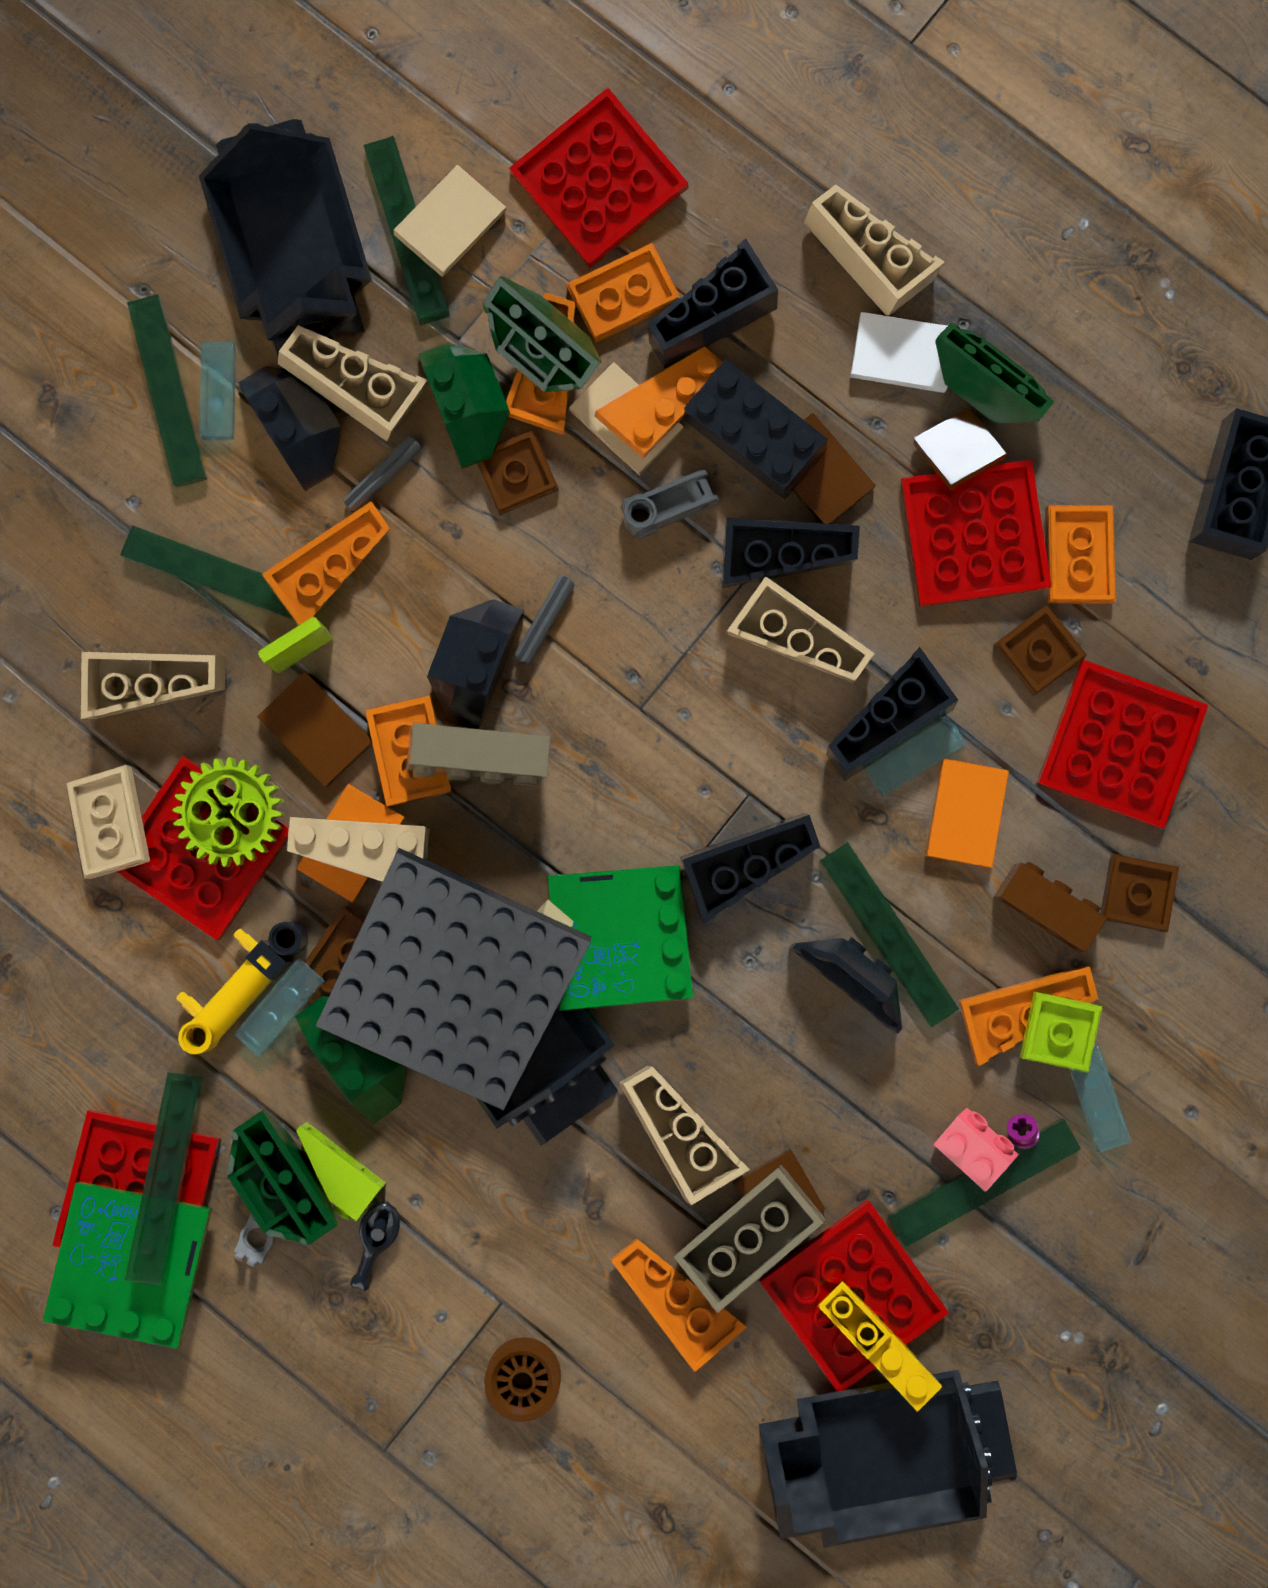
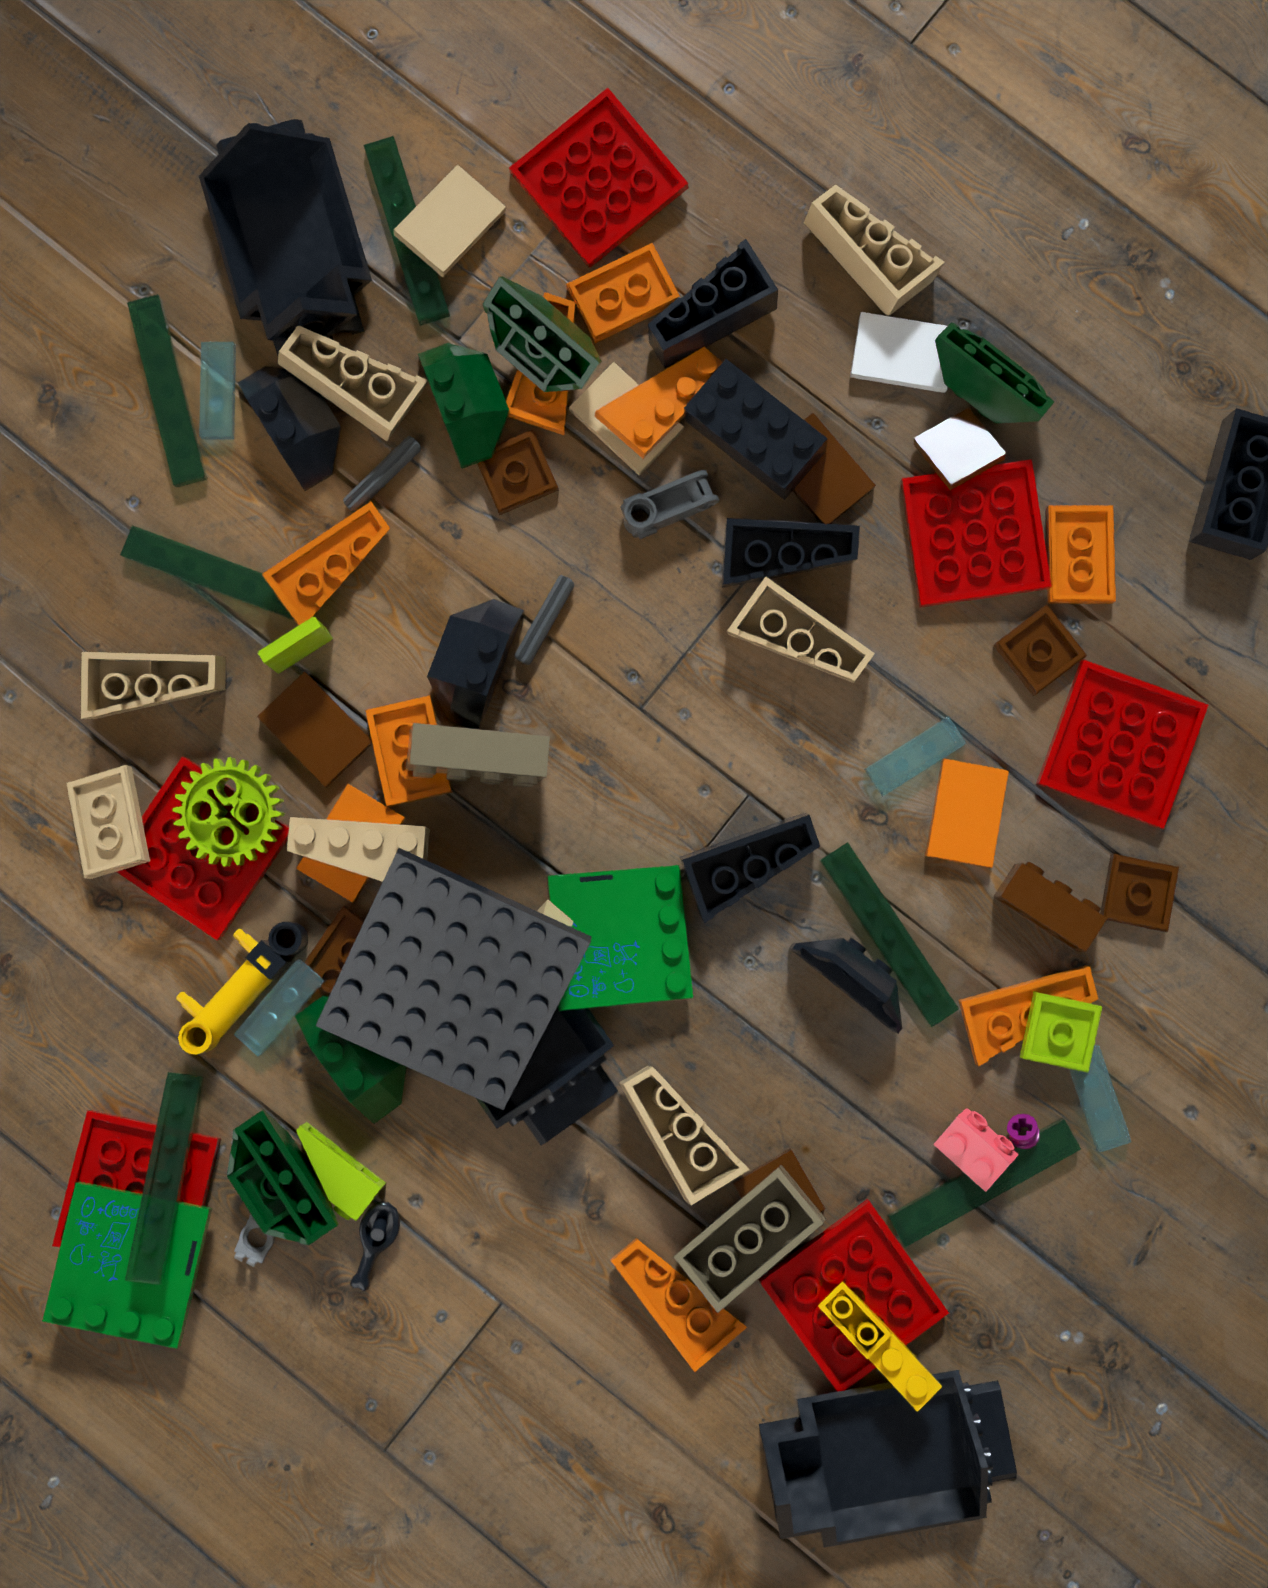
reddish brown wheel [484,1337,561,1422] -> none
black wedge [826,647,958,781] -> none

